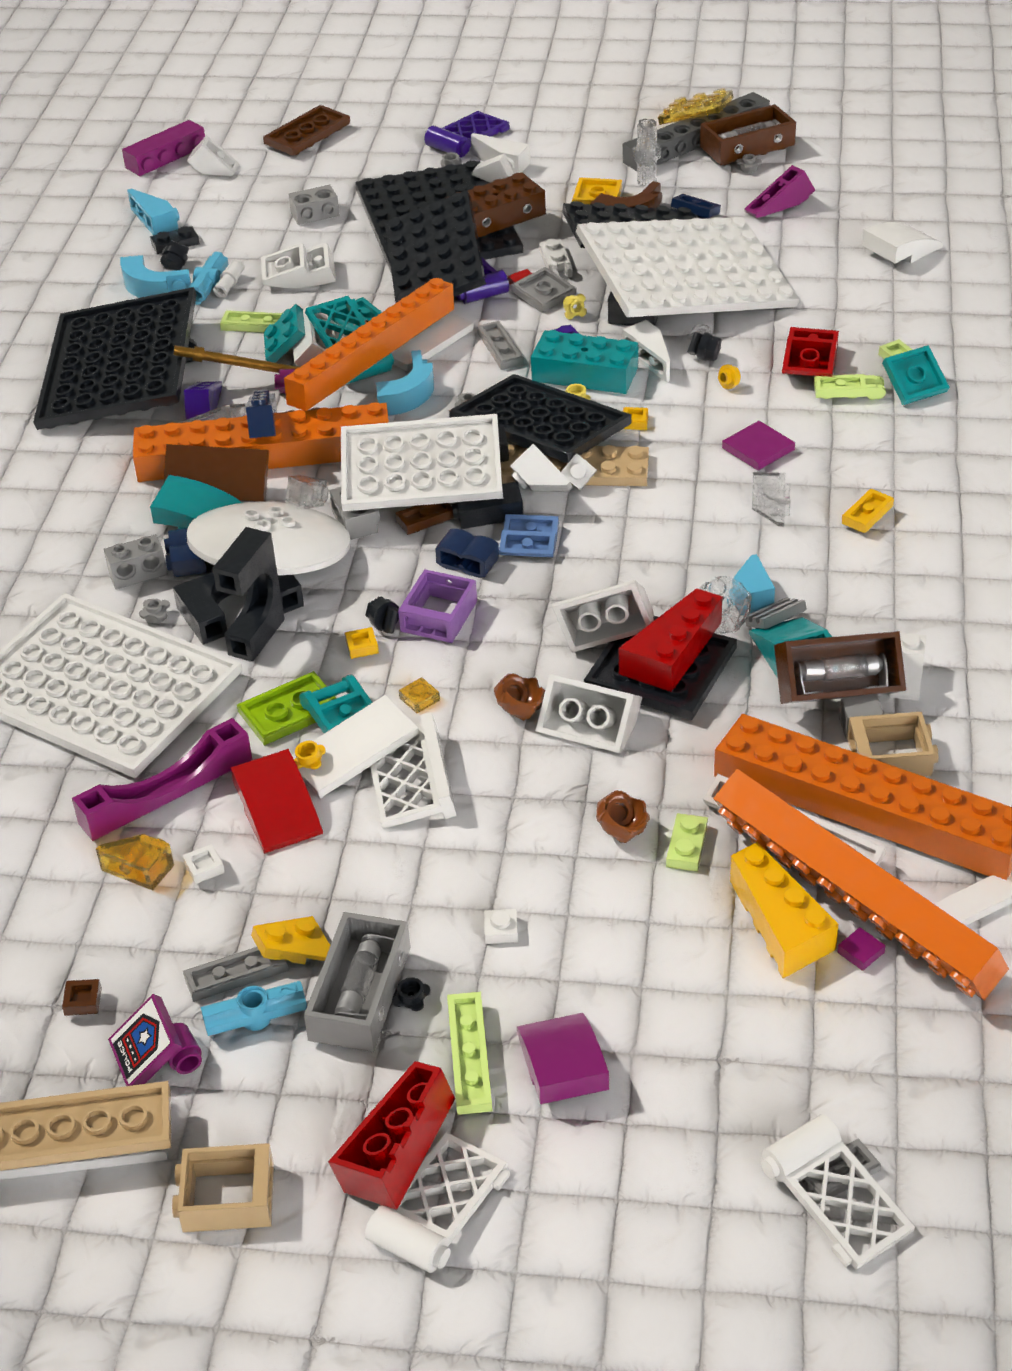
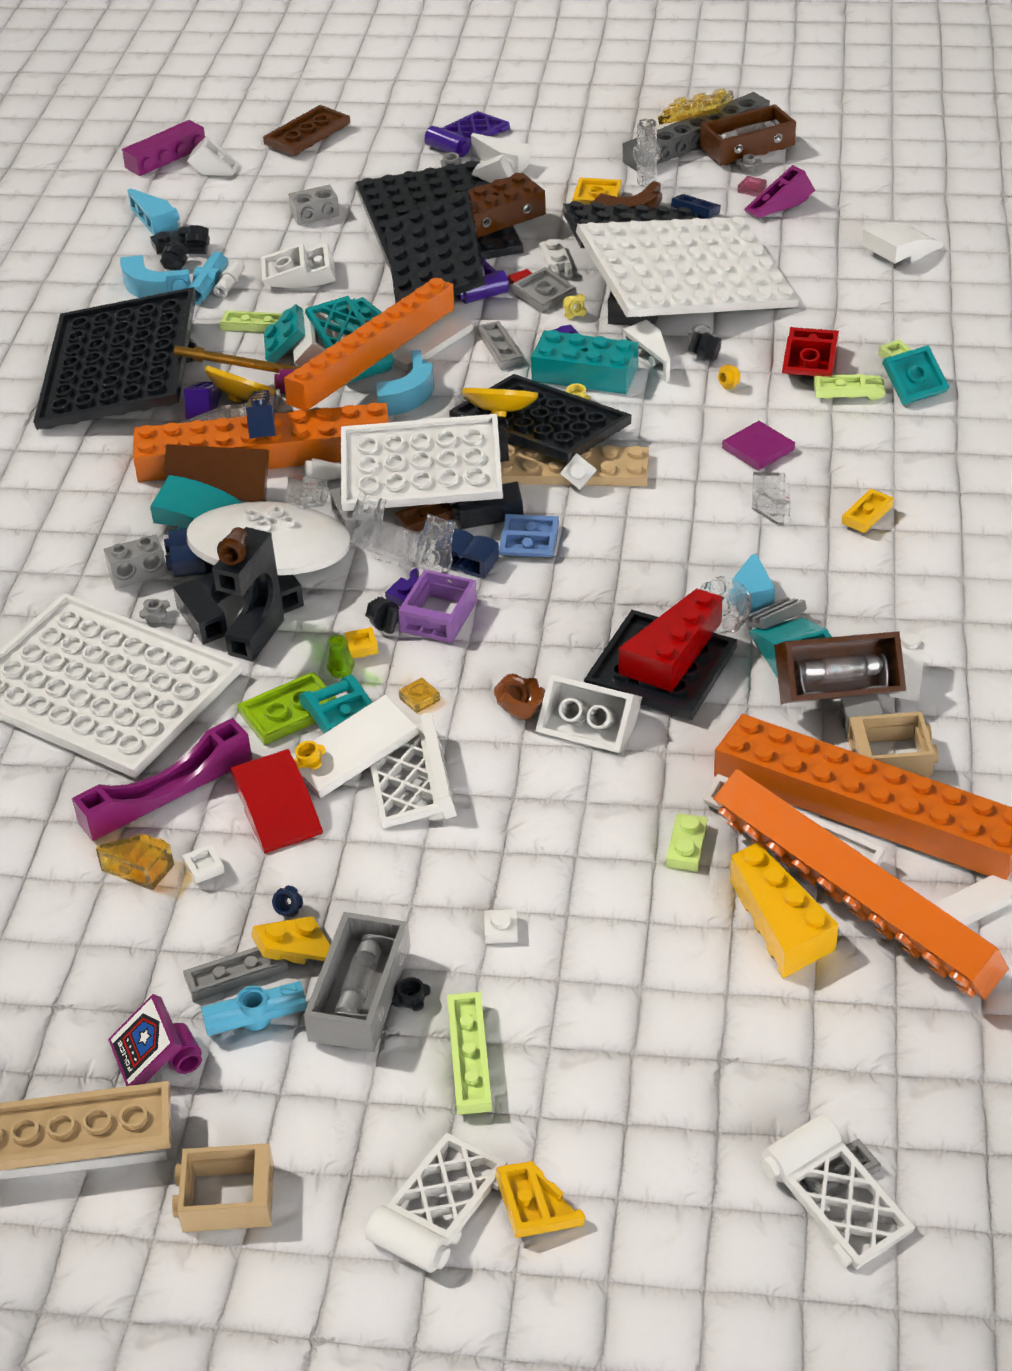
reddish brown plate [62,979,102,1016] -> none
red wedge [328,1061,455,1210] -> none
white slope [511,444,573,492] -> none
magenta slope [517,1013,609,1105] -> none
white slope [552,580,654,653] -> none
dark orange hair [596,790,650,843] -> none
yellow tile [623,407,648,430] -> none
magenta tile [837,927,886,971] -> none
none -> black piece [184,225,210,254]
none -> yellow dish [204,365,277,403]
none -> reddish brown cone [217,527,248,565]
none -> dark blue plate [272,885,303,917]
none -> white cone [304,458,341,484]
none -> clear neon green cone [326,635,355,678]
none -> clear bracket [350,491,456,574]
none -> dark purple plate [385,568,419,607]
none -> yellow dish [461,388,538,417]
none -> yellow wing [495,1161,585,1238]
none -> clear pink tile [737,176,767,197]

